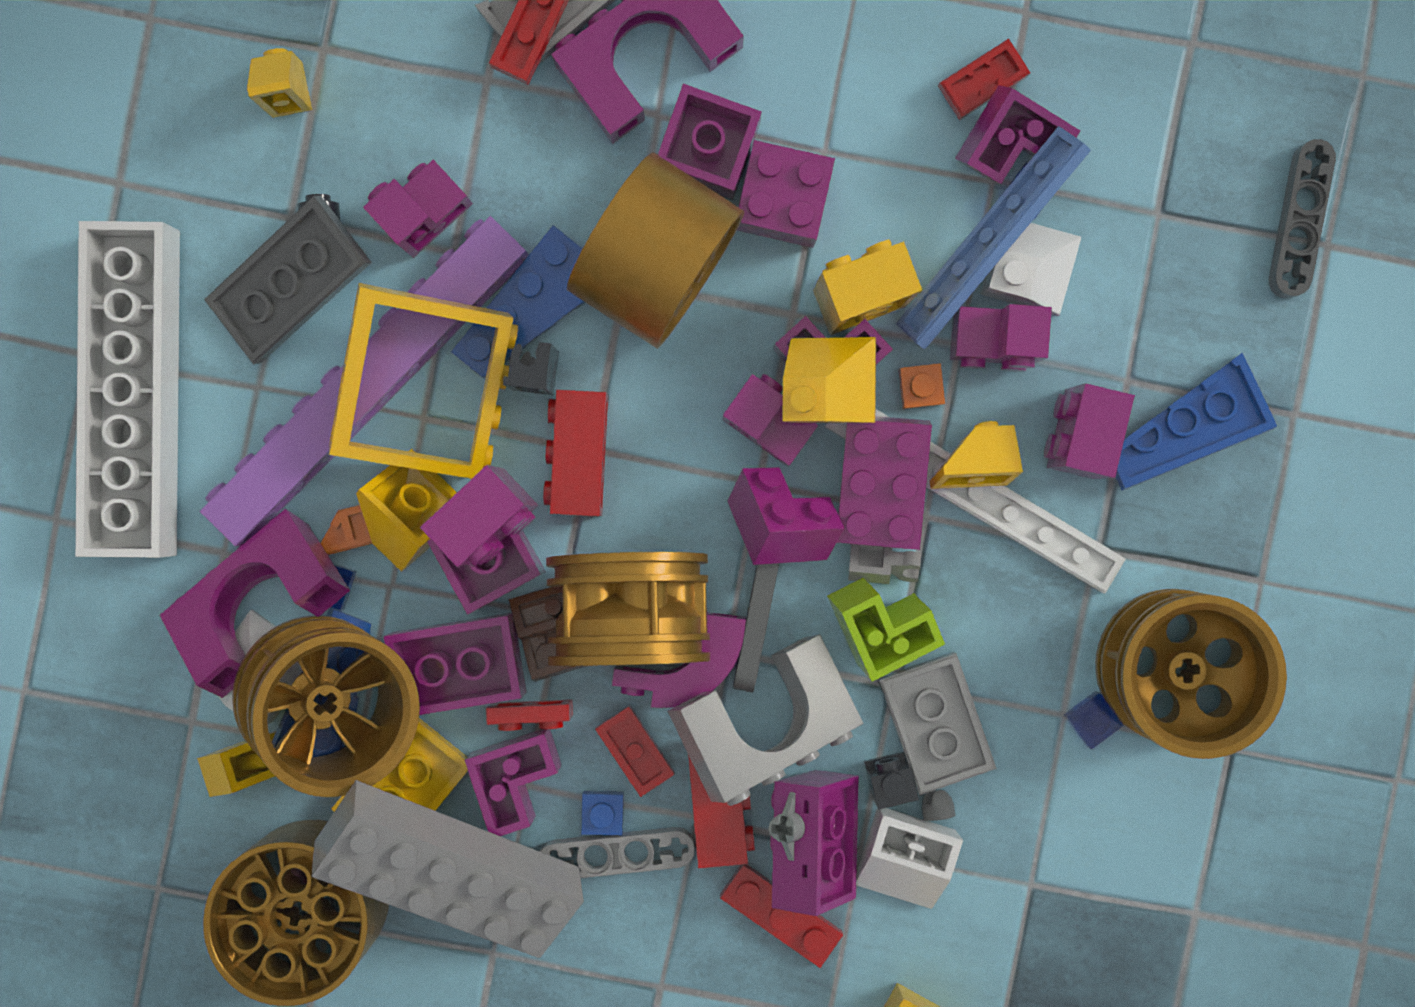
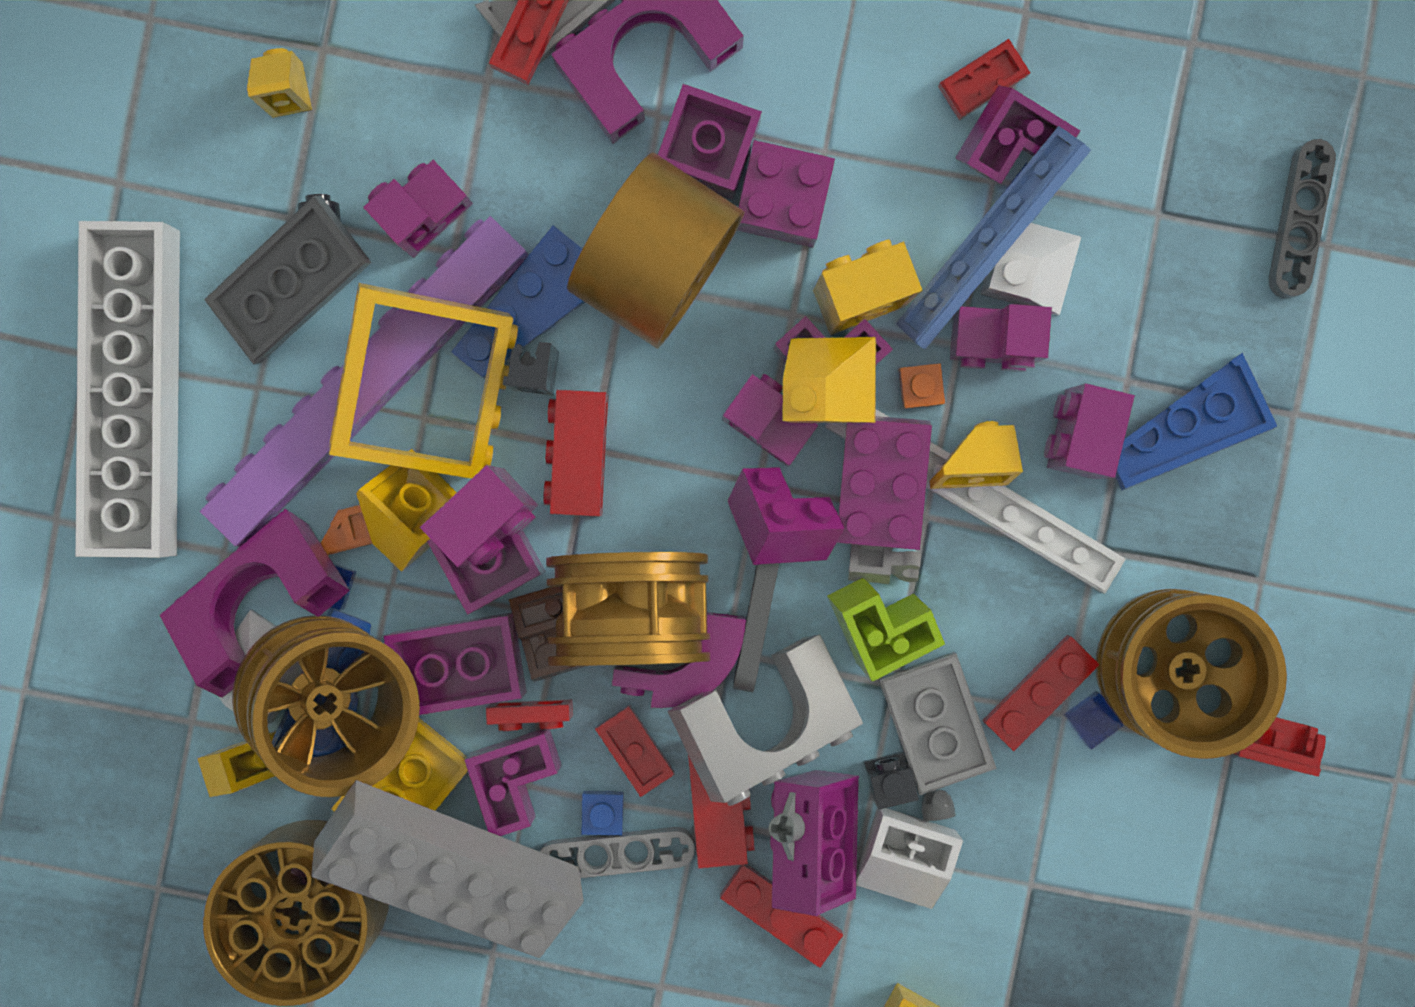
none -> red plate [982,635,1100,751]
none -> red hinge [1234,717,1326,777]

